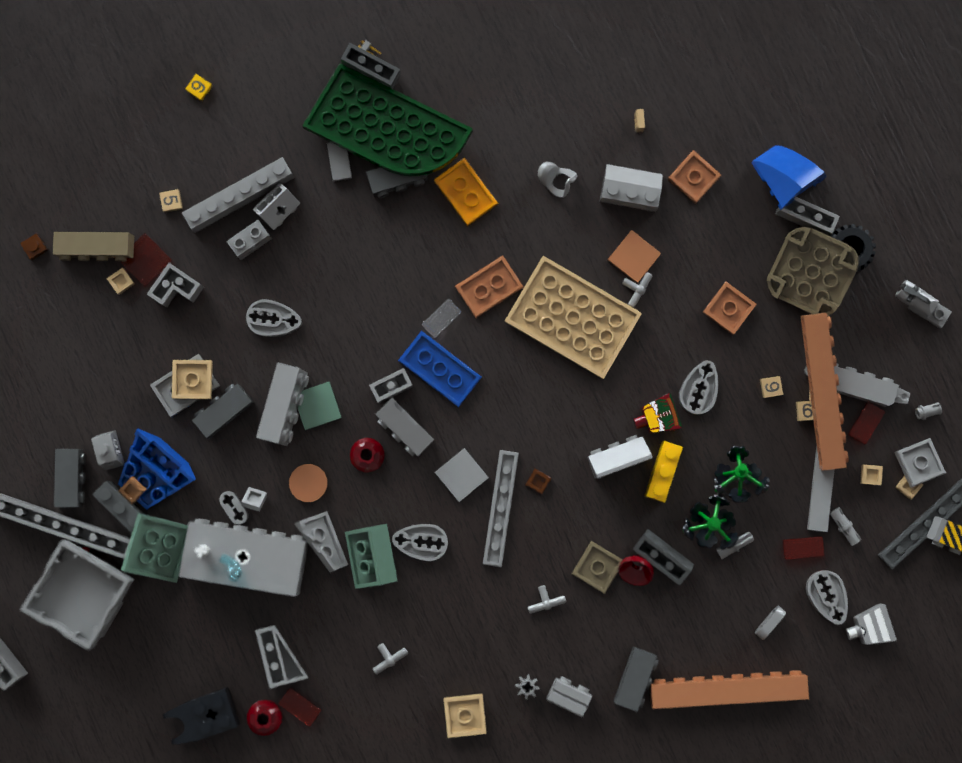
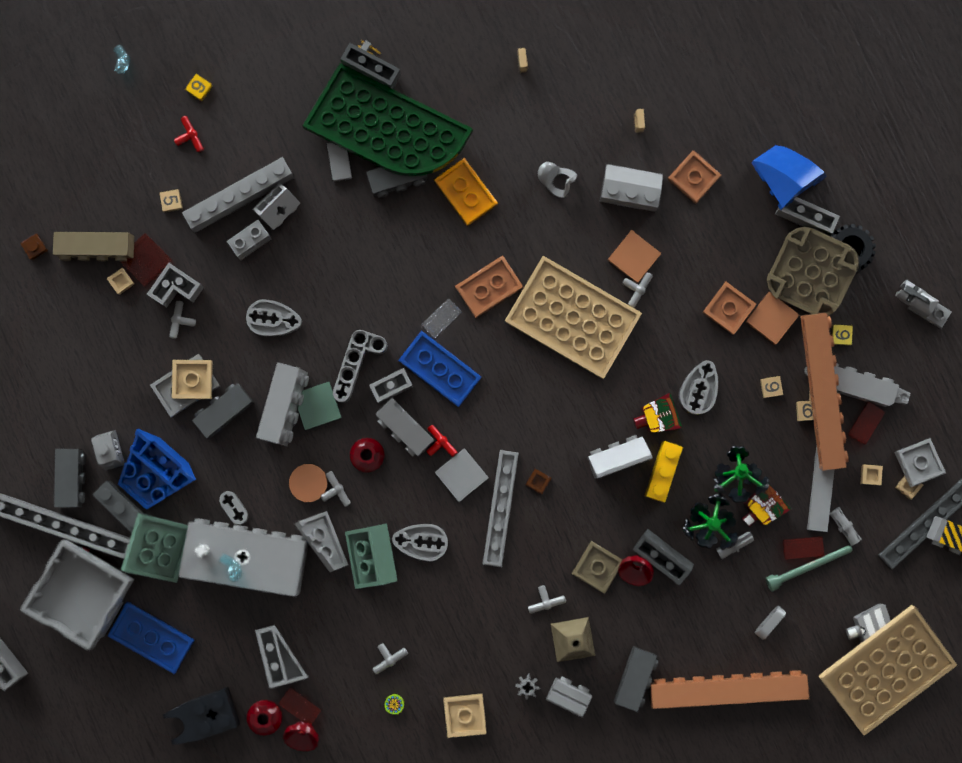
medium nougat tile [119,476,147,504] -> none
light grey plate [241,487,267,512] -> none
light grey piece [806,570,848,625] -> none
light grey pin [915,402,942,420] -> none
none -> blue tile [108,602,195,674]
none -> clear light blue arm [113,45,130,74]
none -> light grey piece [169,301,196,339]
none -> red piece [174,116,204,152]
none -> dark red piece [283,722,319,751]
none -> light grey piece [321,471,351,507]
none -> light grey beam [333,330,388,403]
none -> tile [385,694,404,714]
none -> red piece [426,425,457,457]
none -> tan tile [518,48,528,72]
none -> dark tan slope [551,617,595,662]
none -> torso [742,484,791,527]
none -> nougat tile [745,291,799,345]
none -> sand green piece [765,545,853,592]
none -> tan plate [819,605,957,736]
none -> light yellow tile [832,325,853,345]

